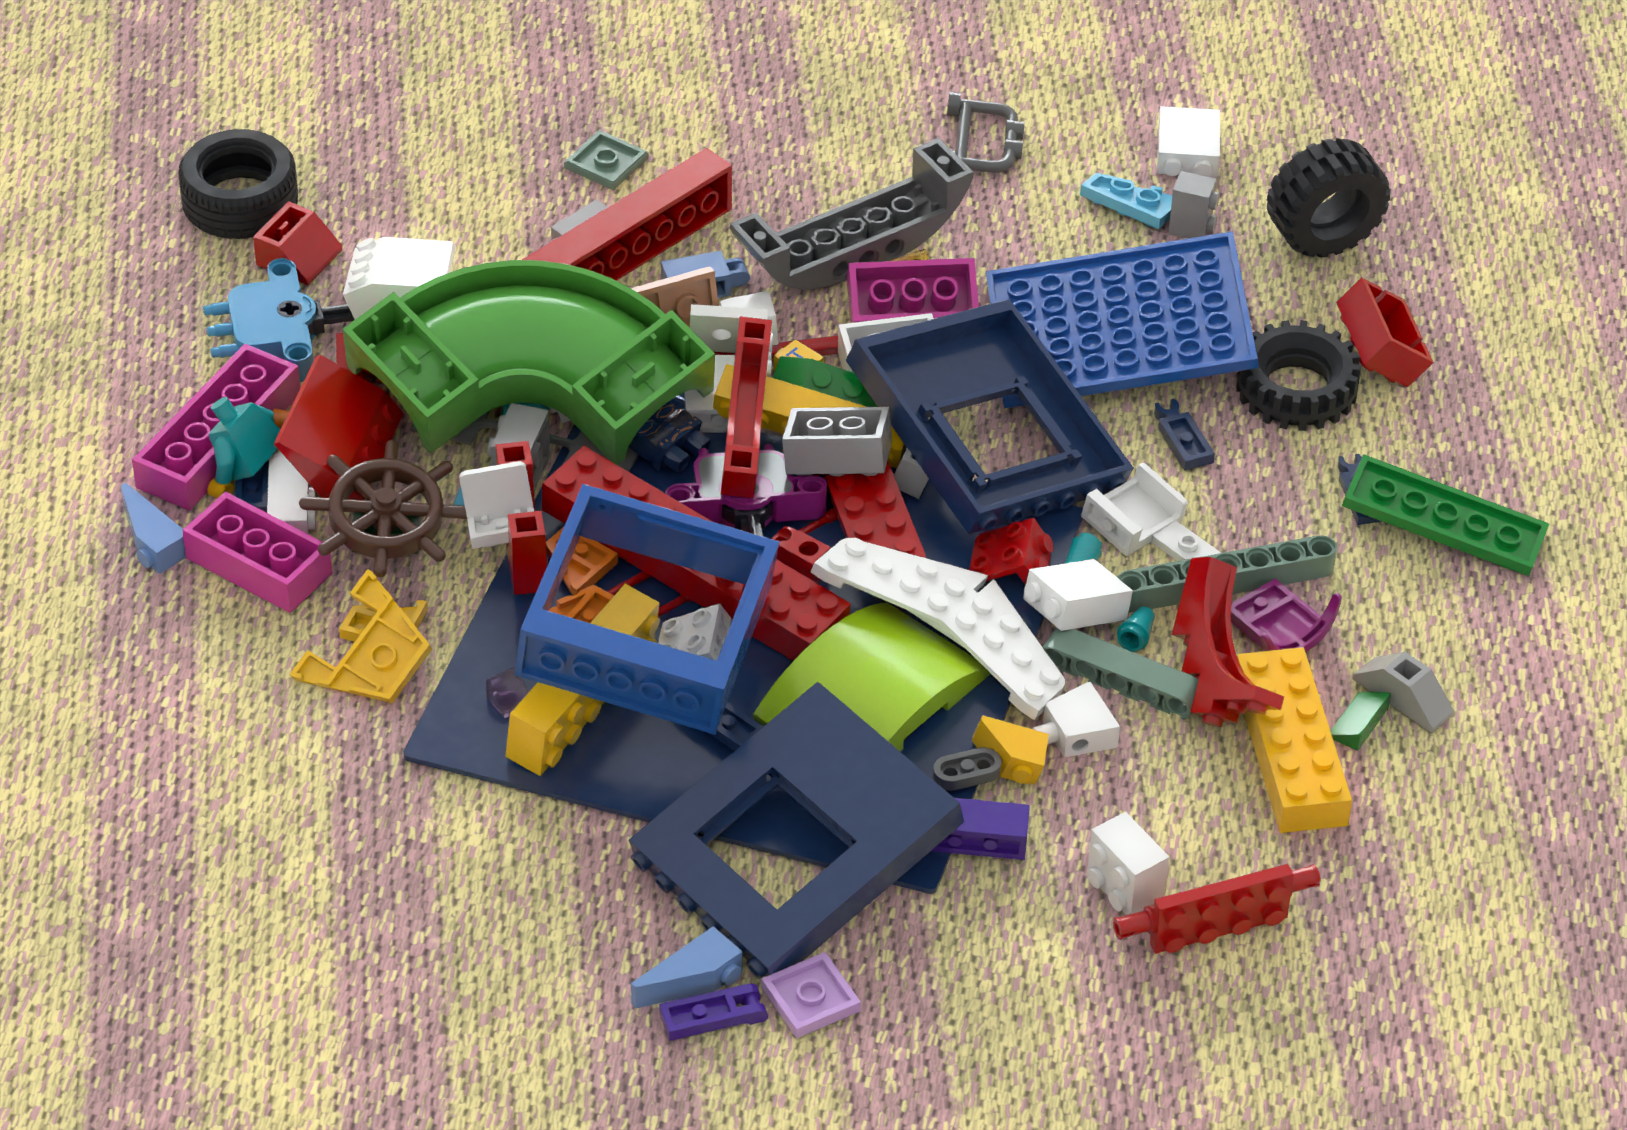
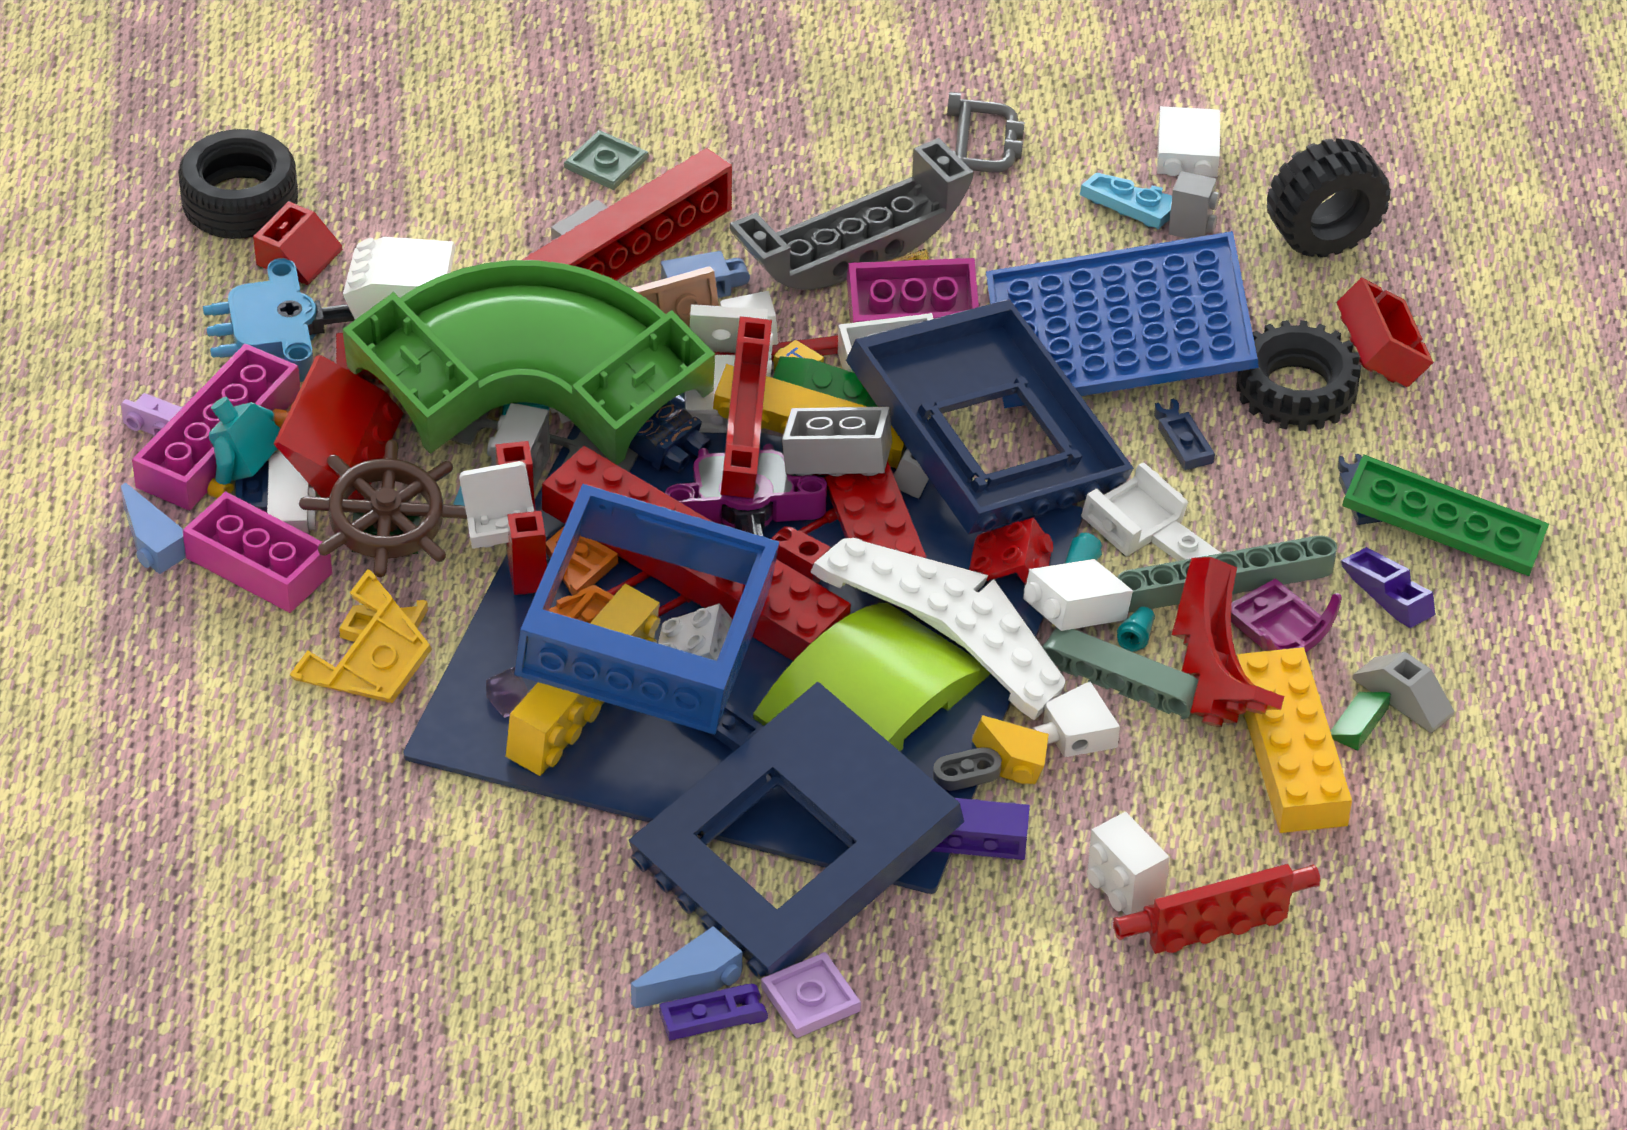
none -> lavender bracket [121,393,182,436]
none -> dark purple slope [1341,547,1436,628]

